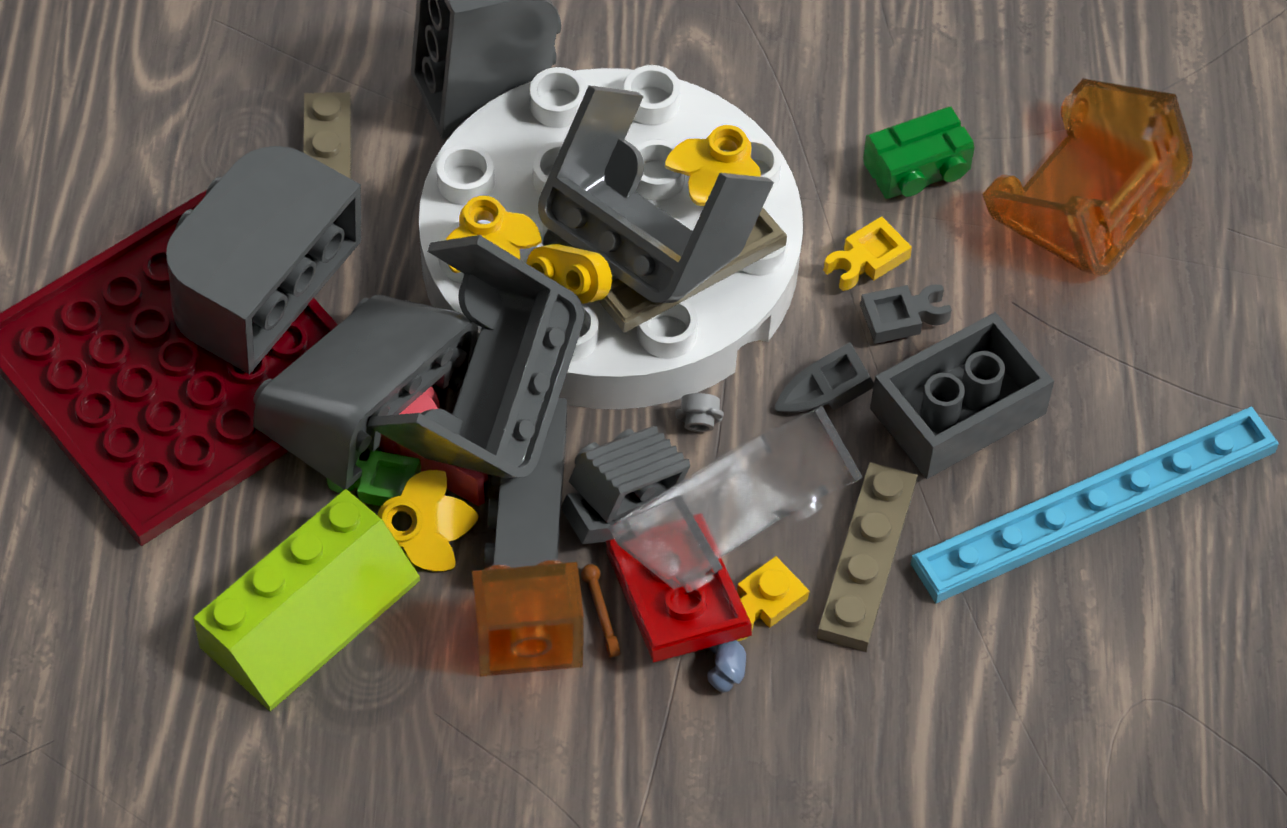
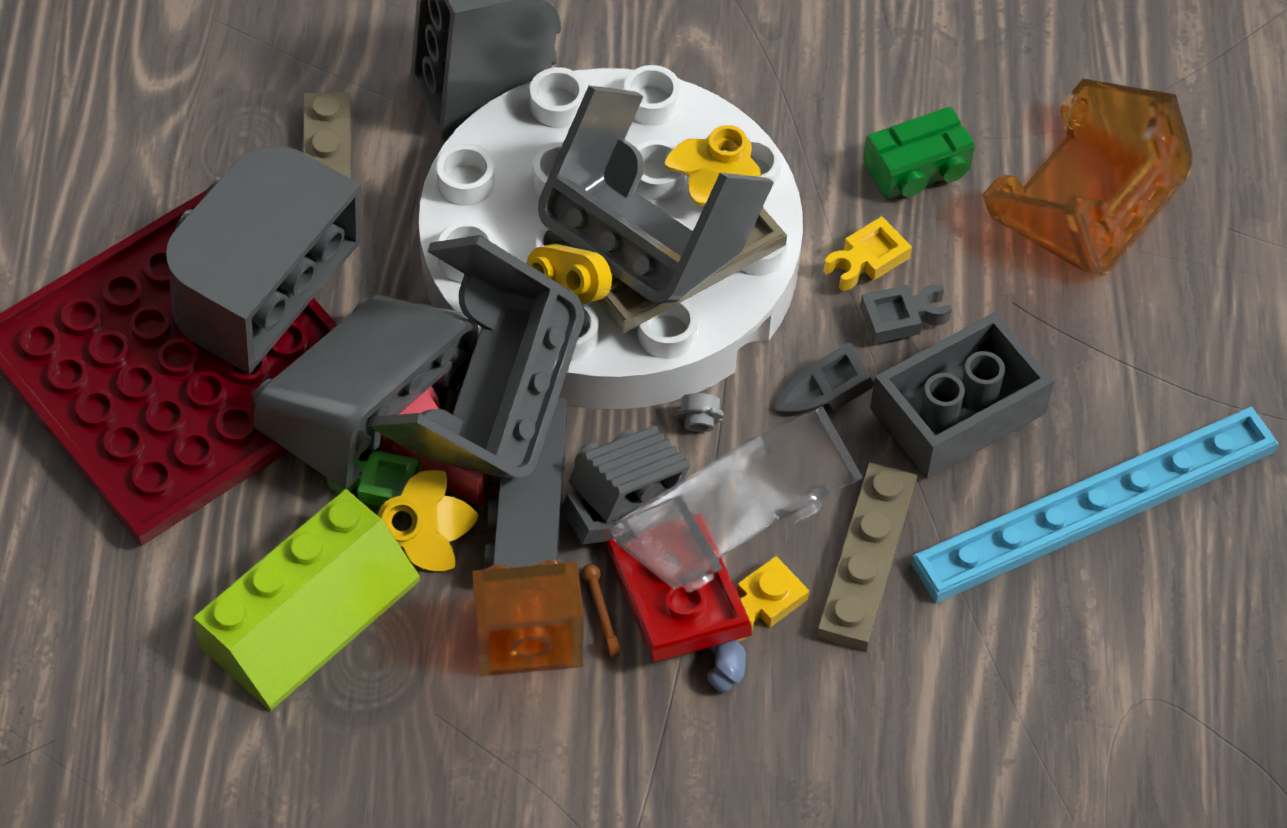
yellow plate [446,196,542,273] -> none

